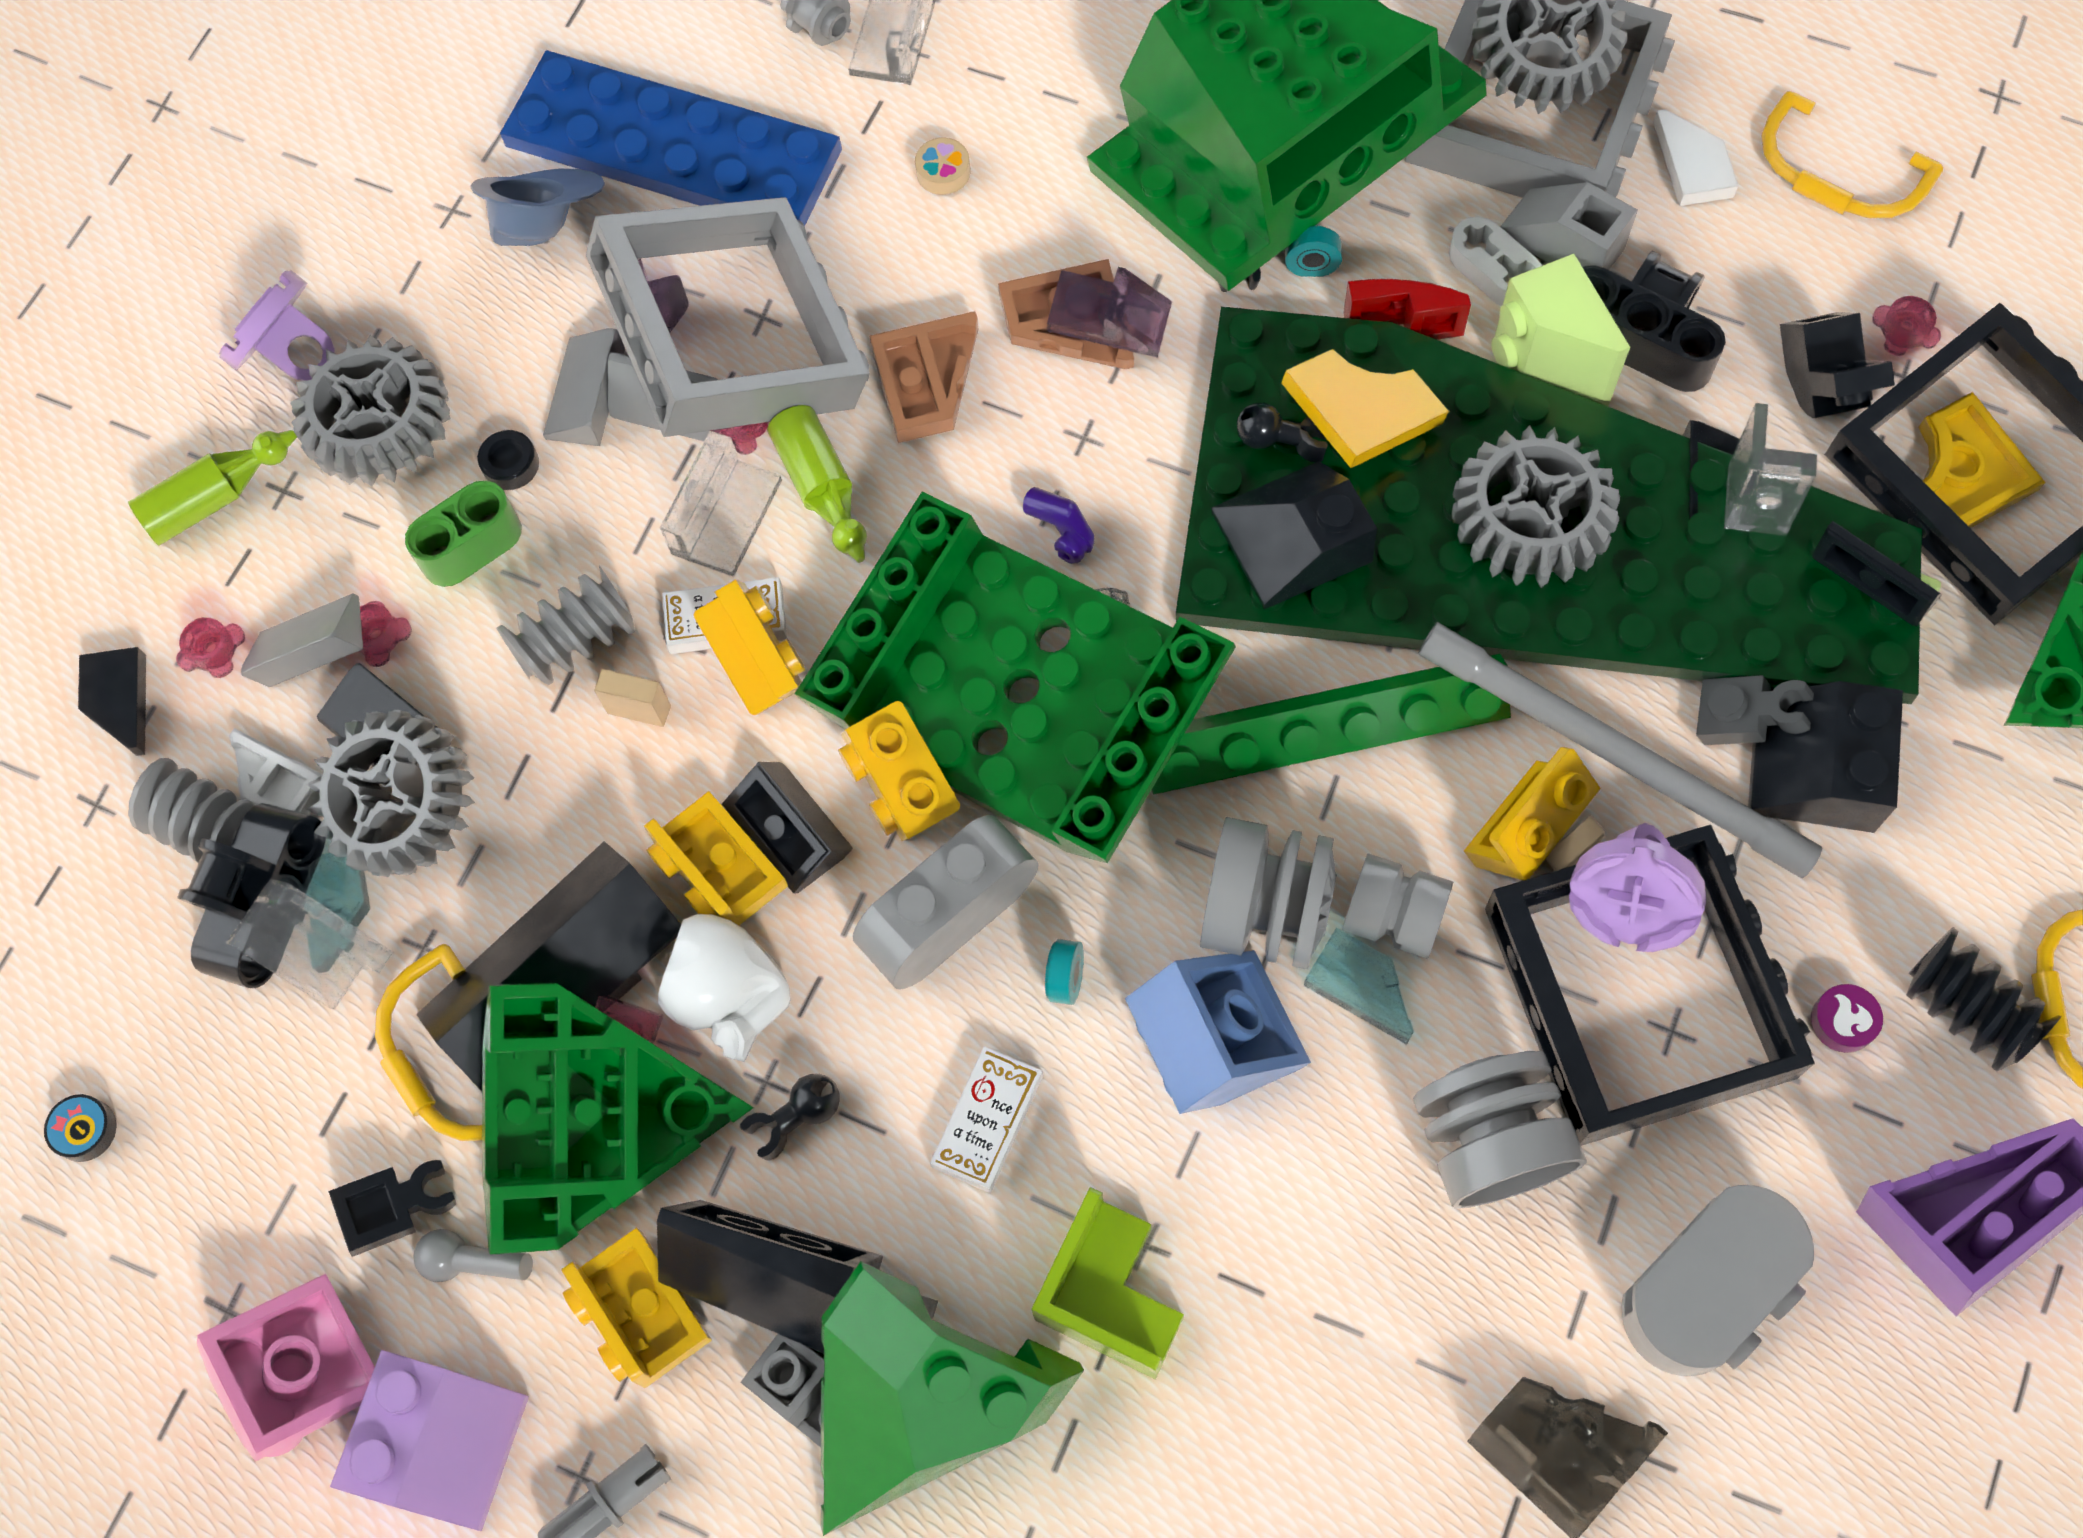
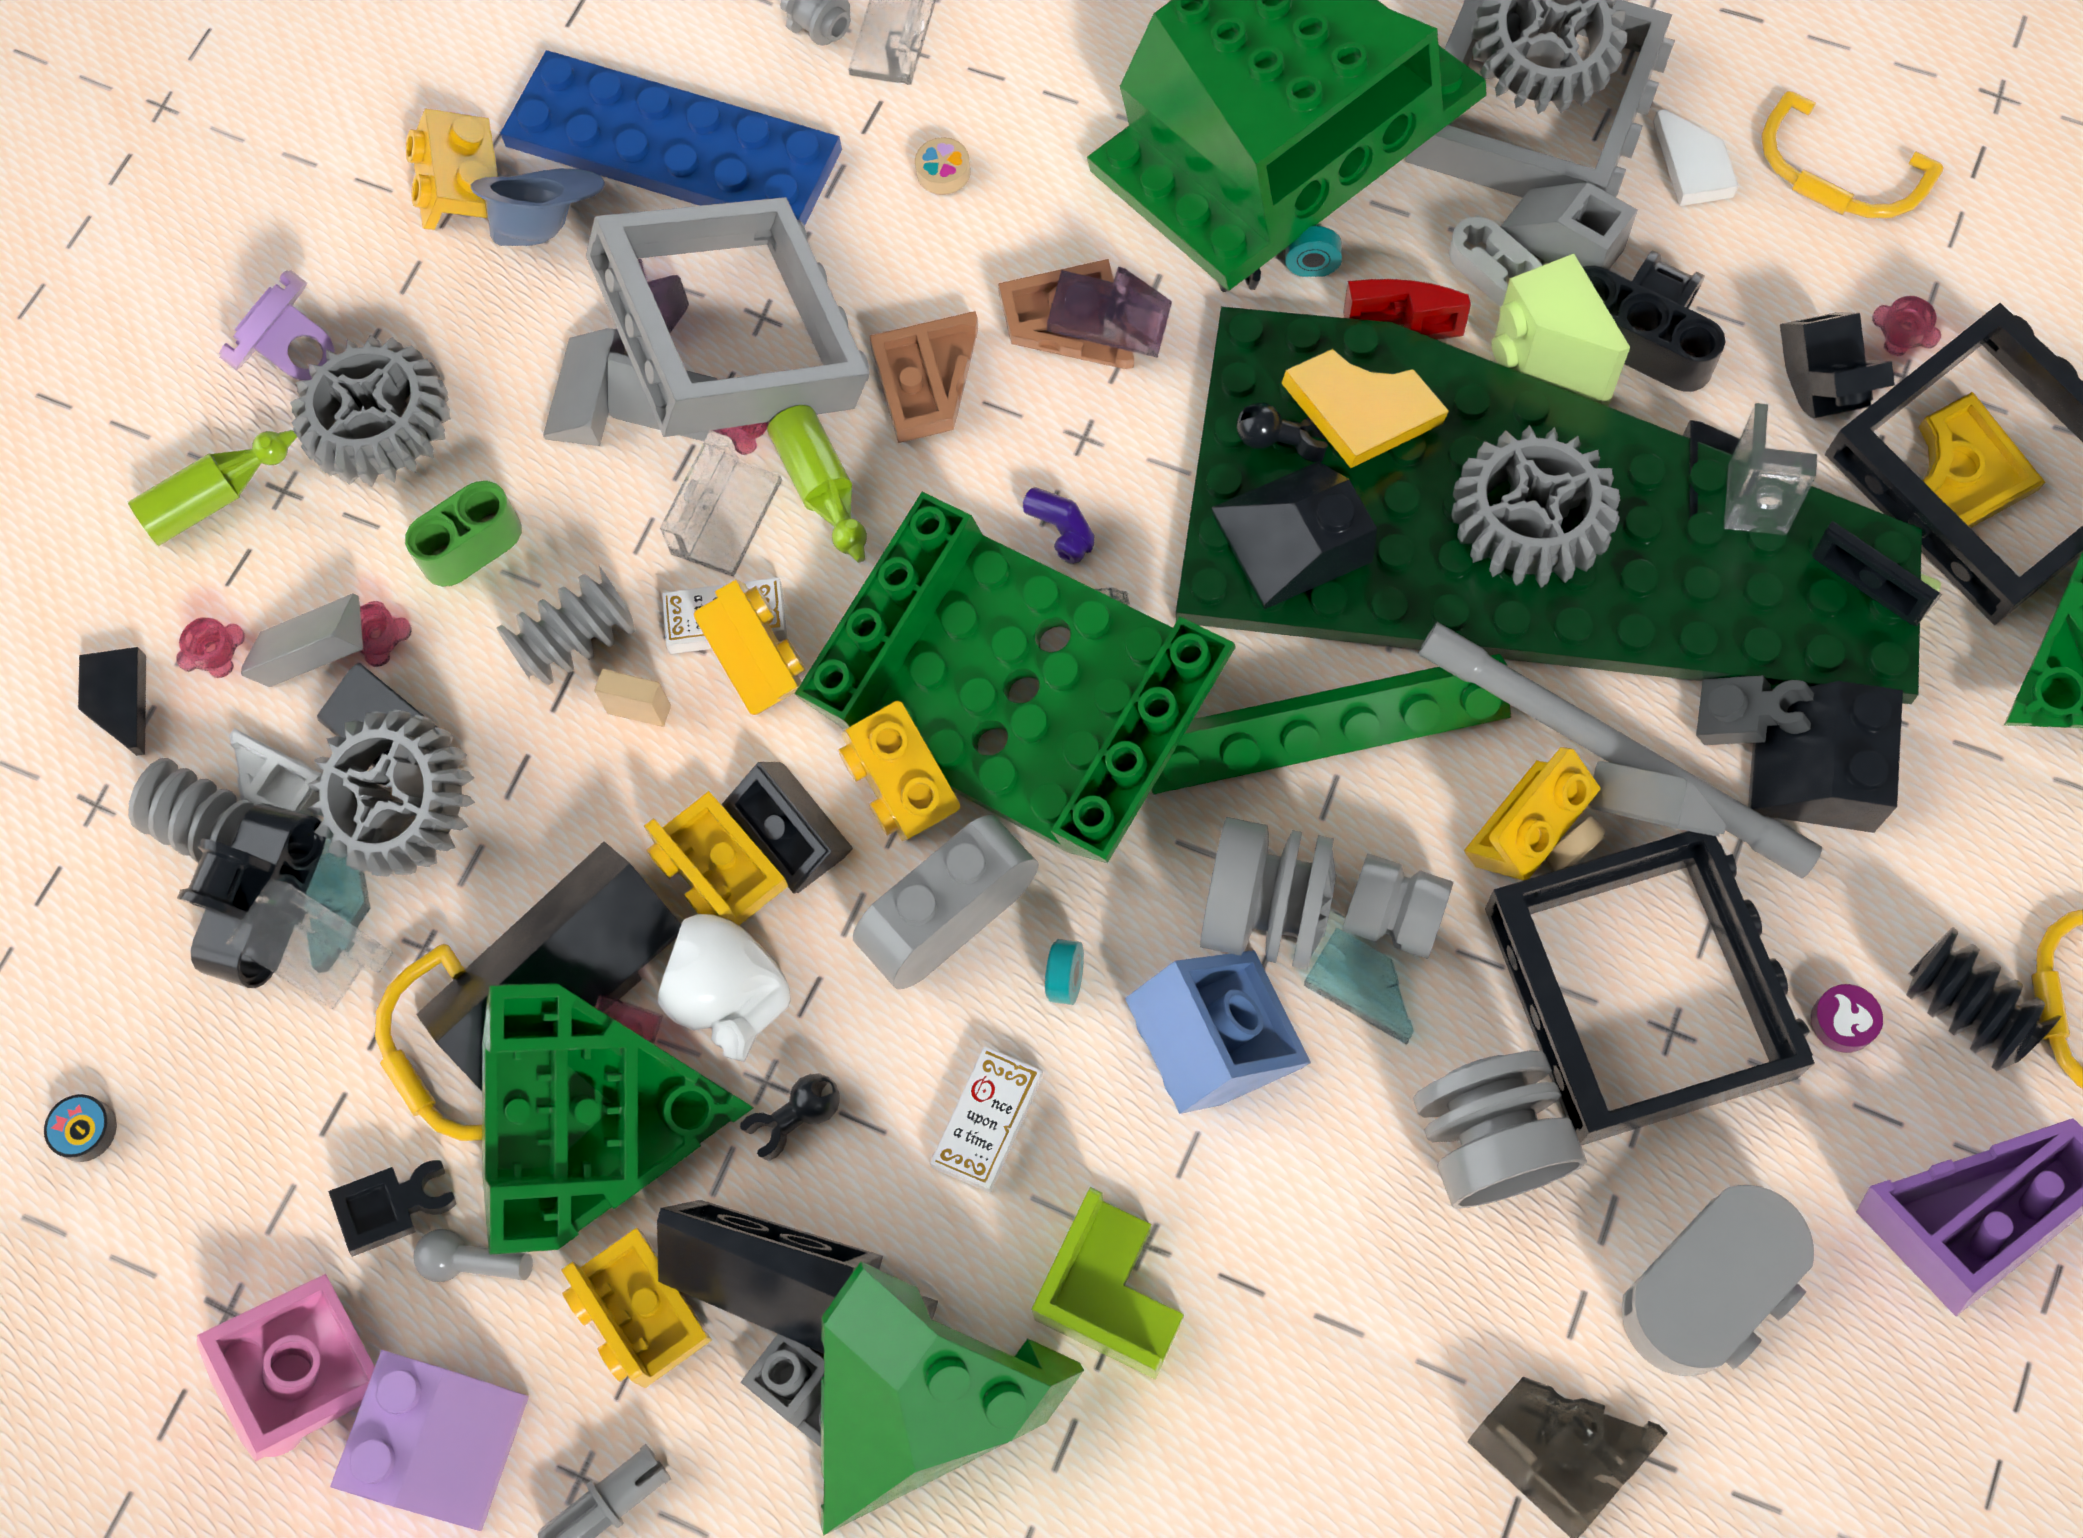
black tile [477,430,539,490] -> none
lavender tile [1569,823,1706,952] -> none
none -> yellow bracket [406,108,498,230]
none -> light grey slope [1588,761,1726,837]

